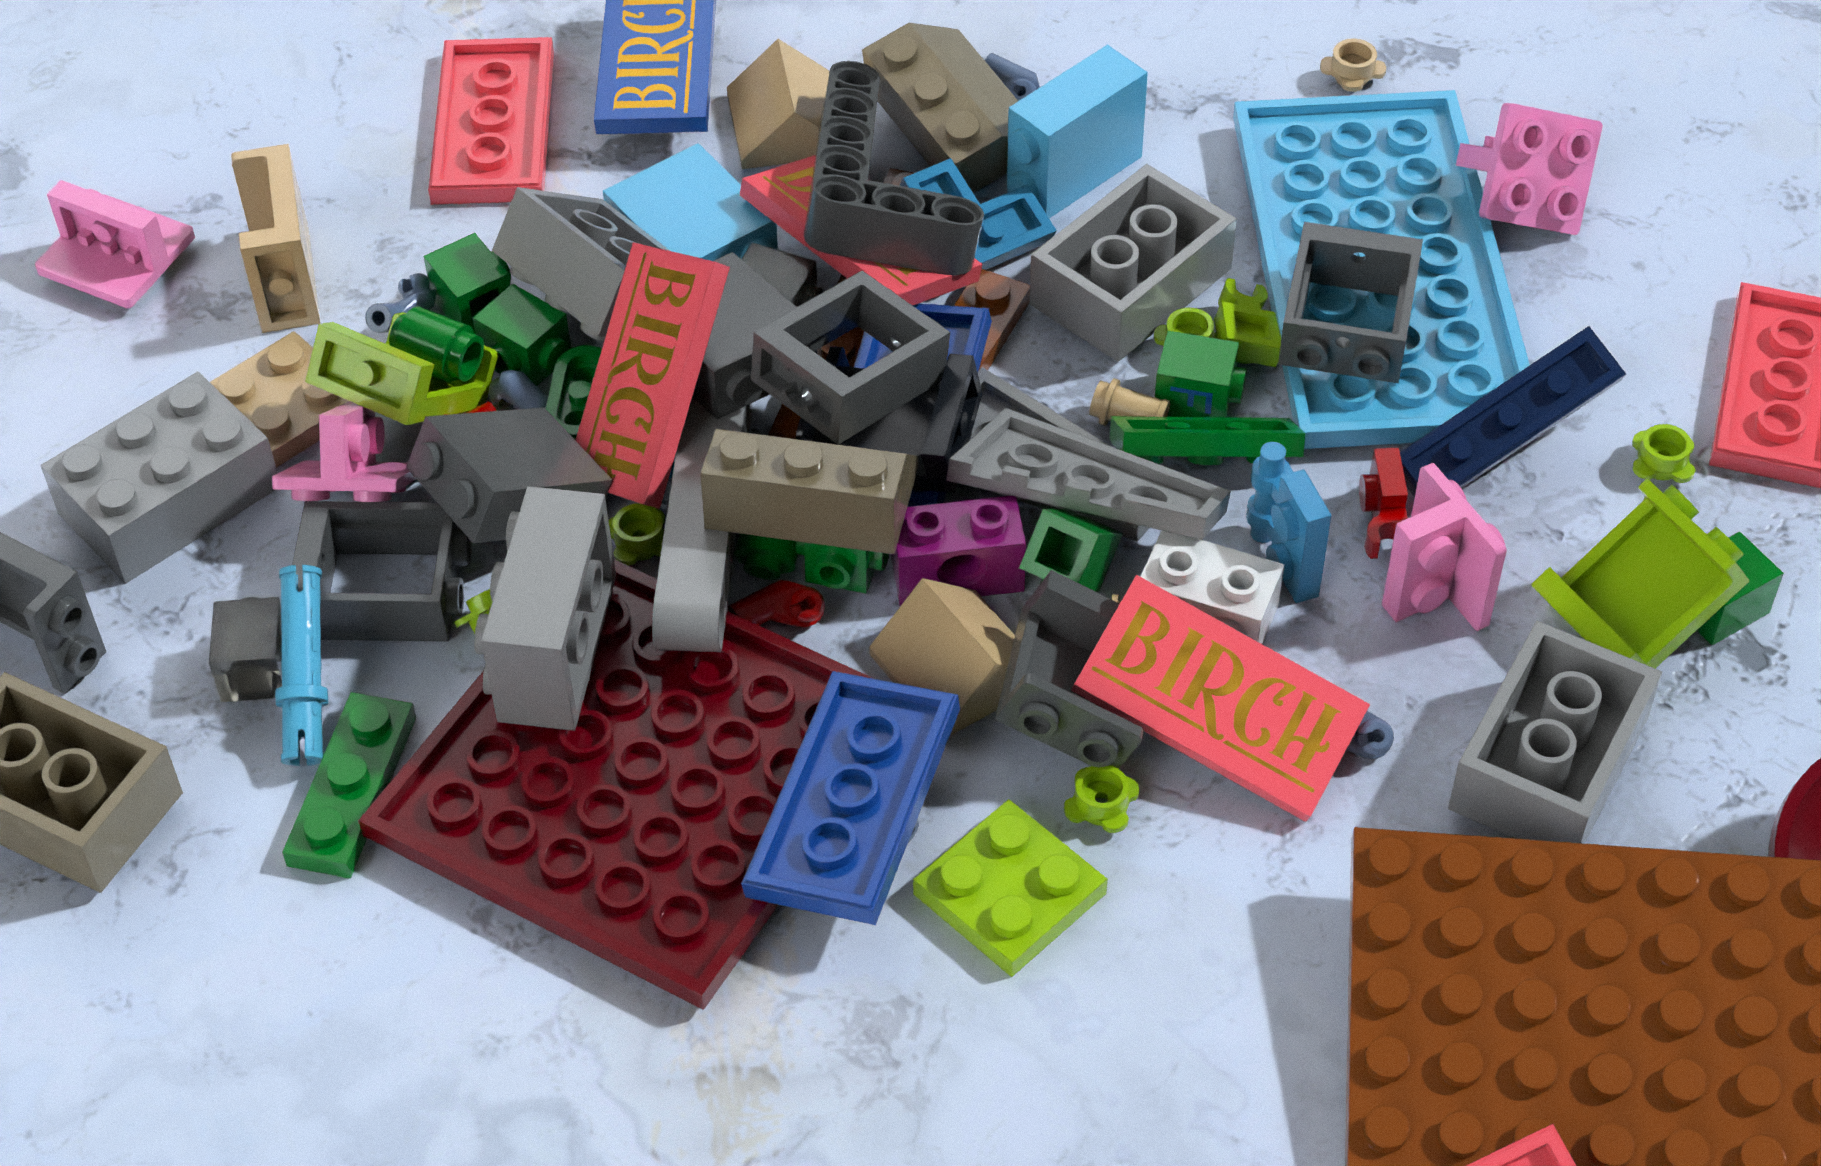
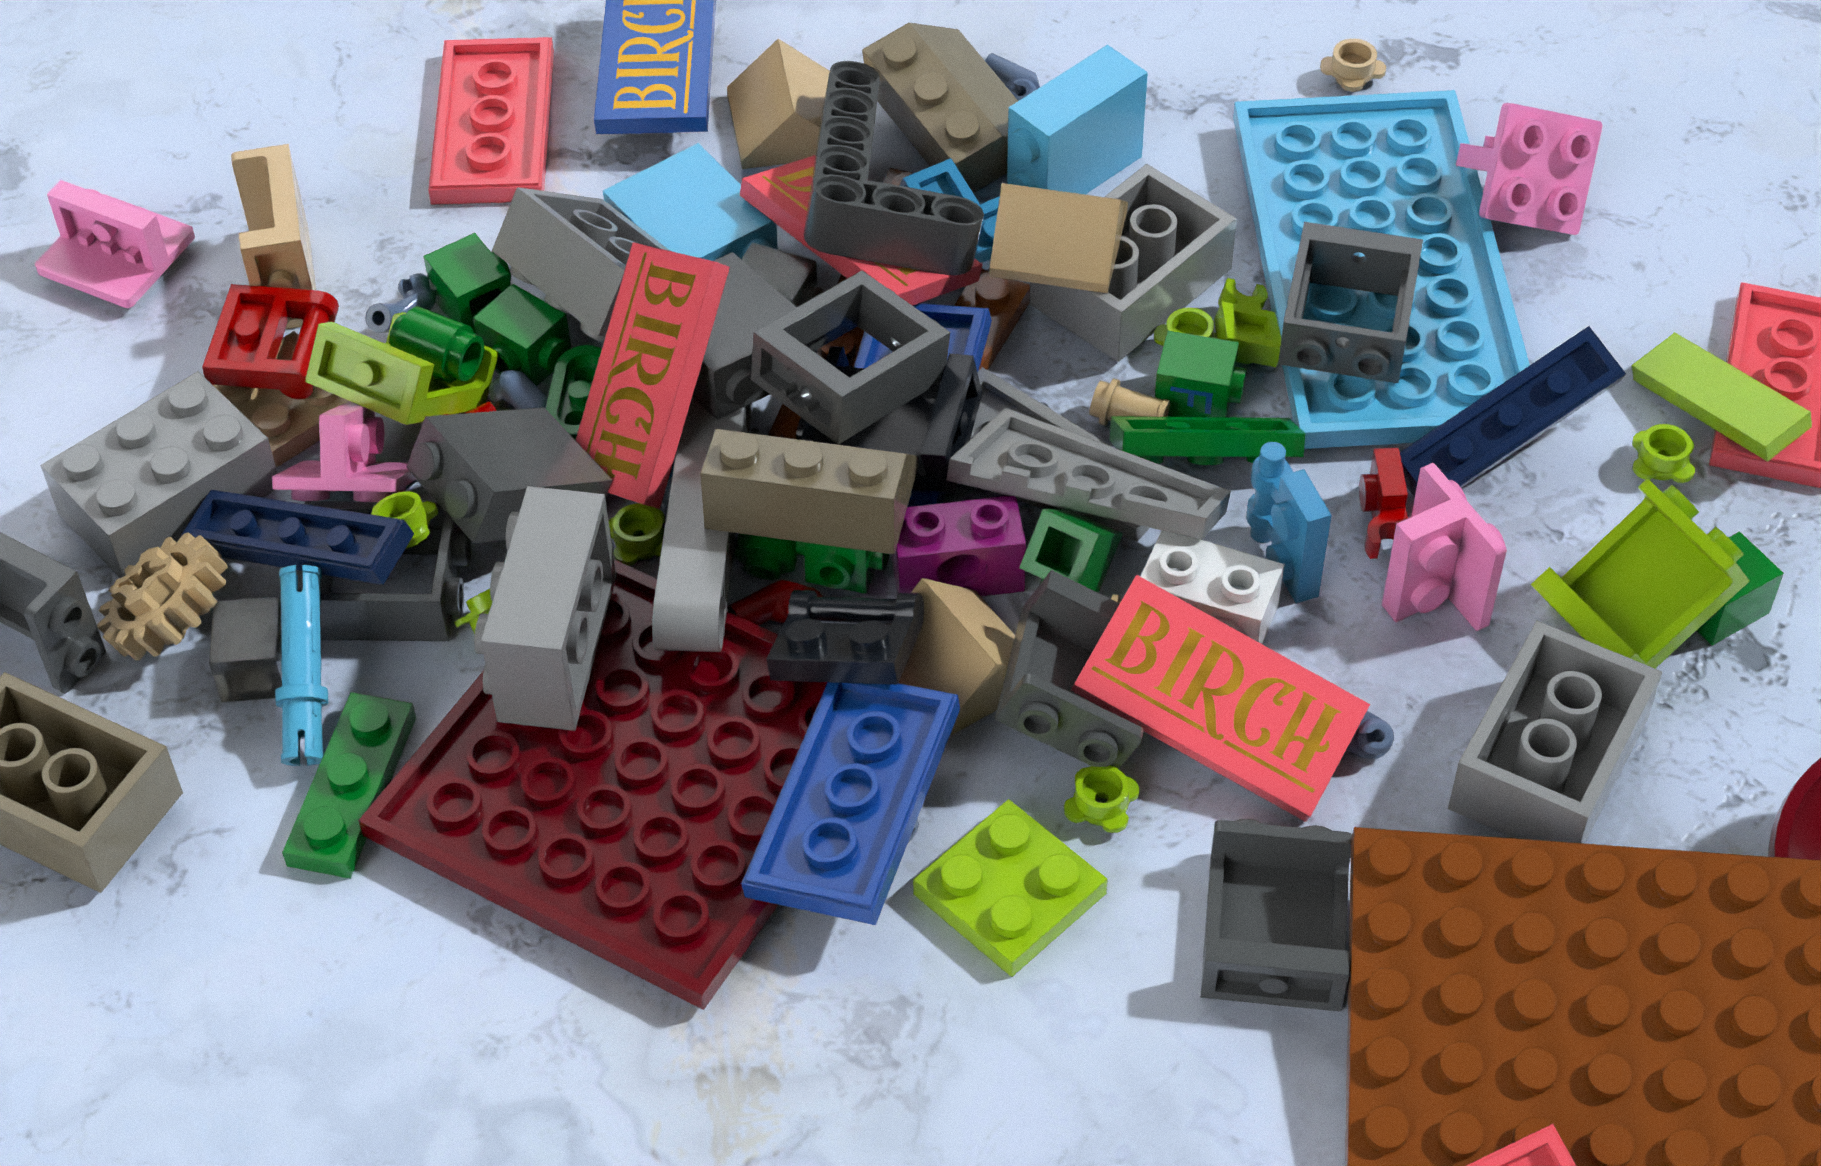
none -> tan gear [97,532,228,660]
none -> dark blue tile [179,490,414,585]
none -> red plate [202,284,339,400]
none -> lime plate [371,491,438,548]
none -> black plate [766,590,924,685]
none -> tan slope [989,183,1128,293]
none -> dark grey panel [1200,819,1352,1012]
none -> lime tile [1631,332,1812,462]

